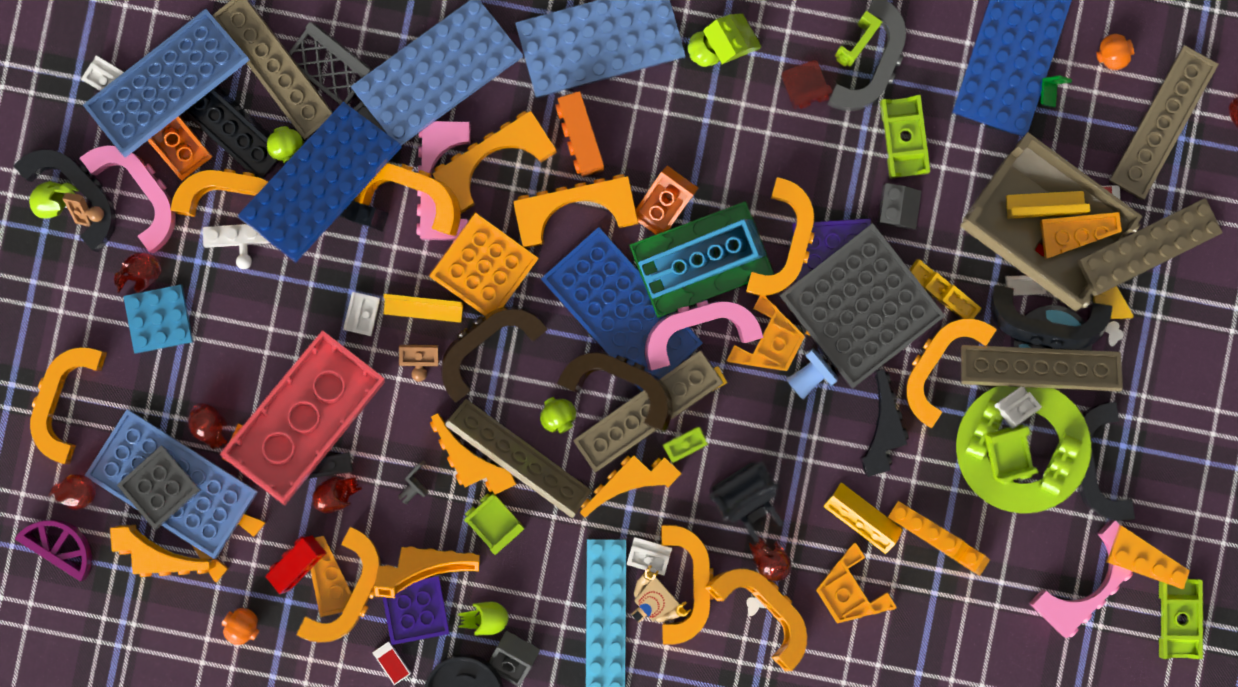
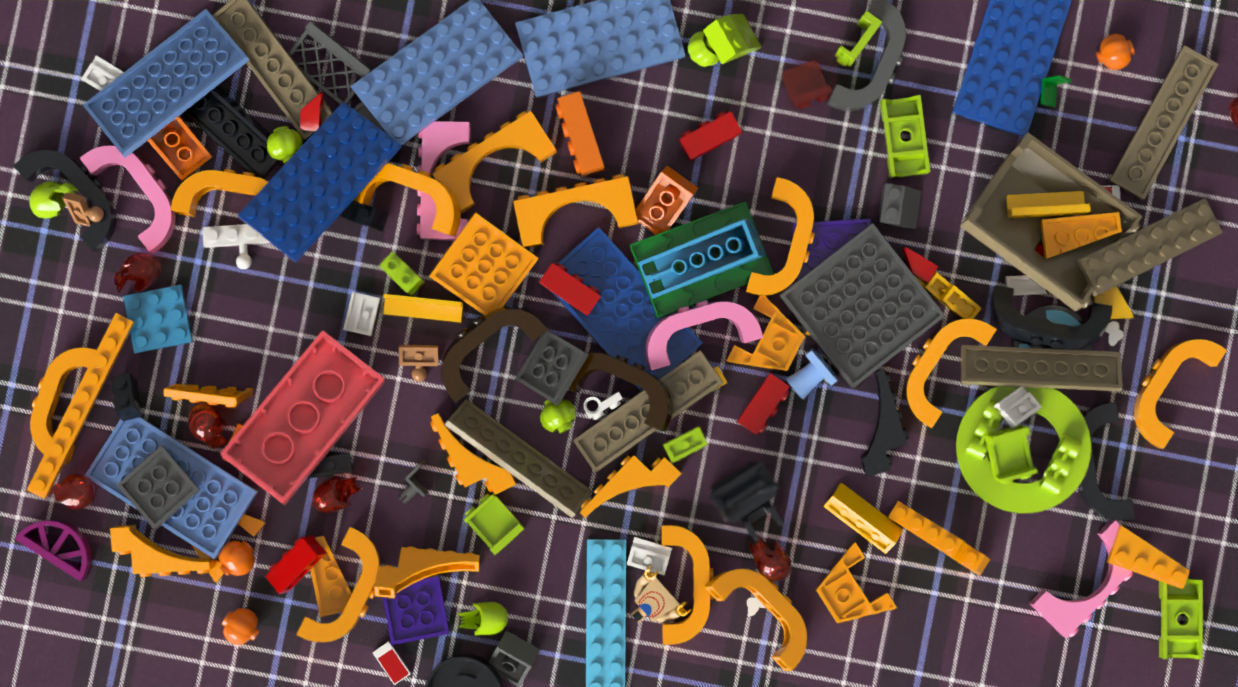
none -> light orange plate [27,313,135,499]
none -> black piece [110,372,142,421]
none -> light orange wing [164,384,253,407]
none -> orange plant [219,541,255,576]
none -> red slope [300,92,324,131]
none -> lime panel [379,251,426,296]
none -> dark grey plate [515,330,589,405]
none -> red brick [539,263,601,317]
none -> white plate [584,392,623,420]
none -> red brick [679,111,742,162]
none -> red brick [736,373,790,435]
none -> red slope [902,247,938,283]
none -> light orange arch [1134,339,1227,449]

